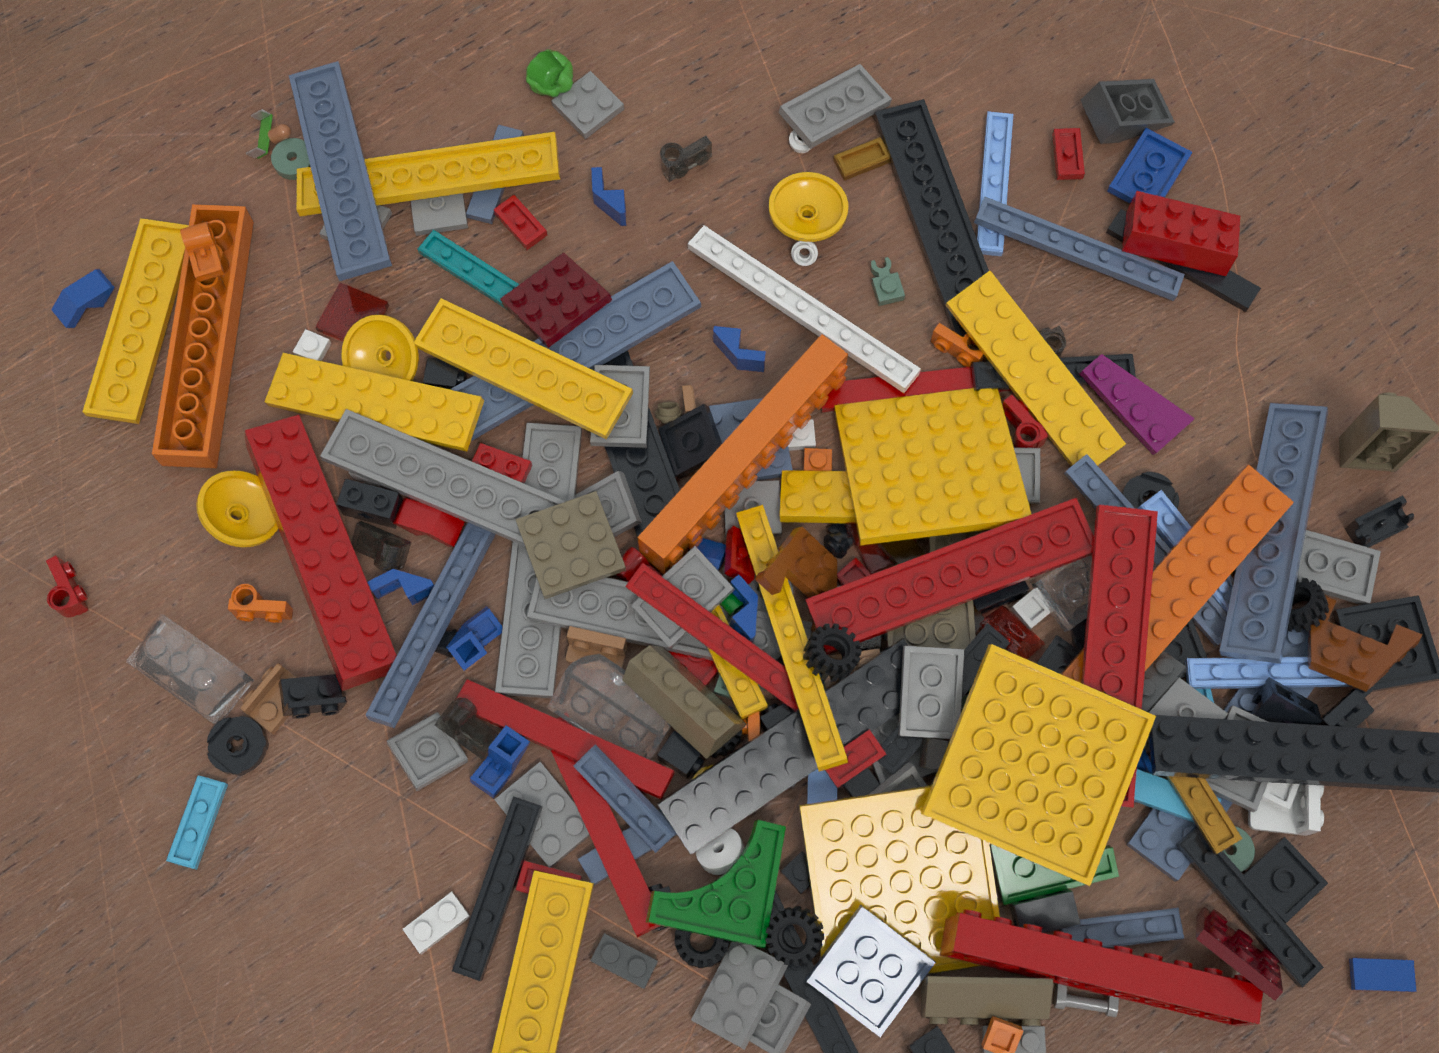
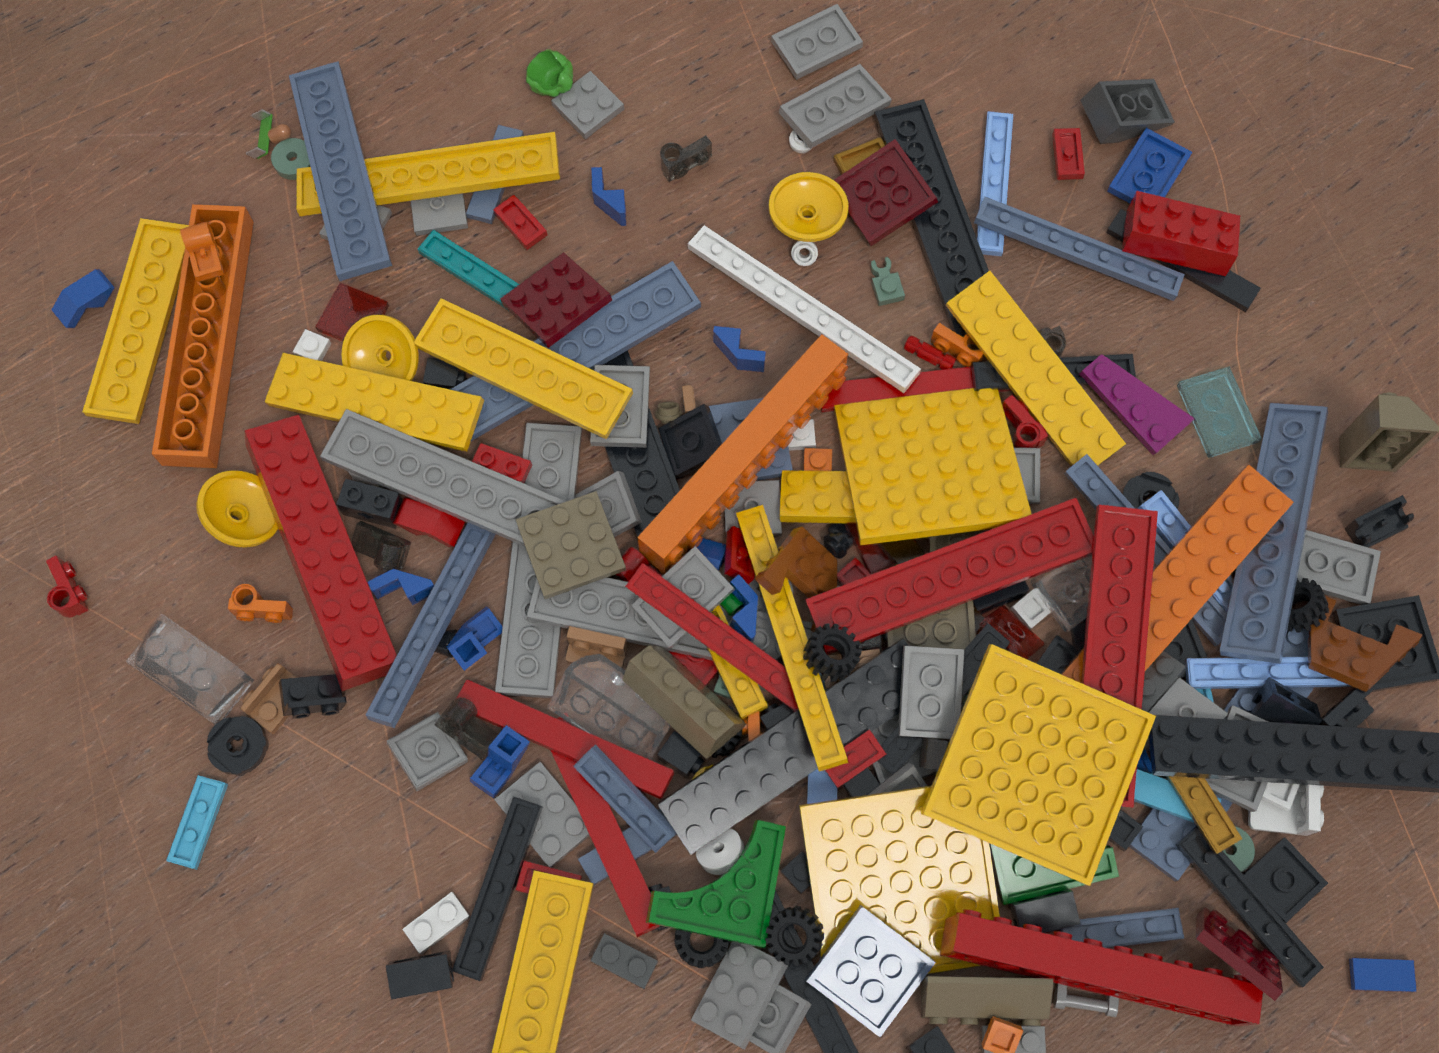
none -> black hinge [386,950,454,1000]
none -> light grey plate [771,4,863,80]
none -> dark red plate [834,139,938,246]
none -> red axle [904,336,956,370]
none -> black plate [1108,809,1143,851]
none -> clear light blue tile [1177,366,1262,458]

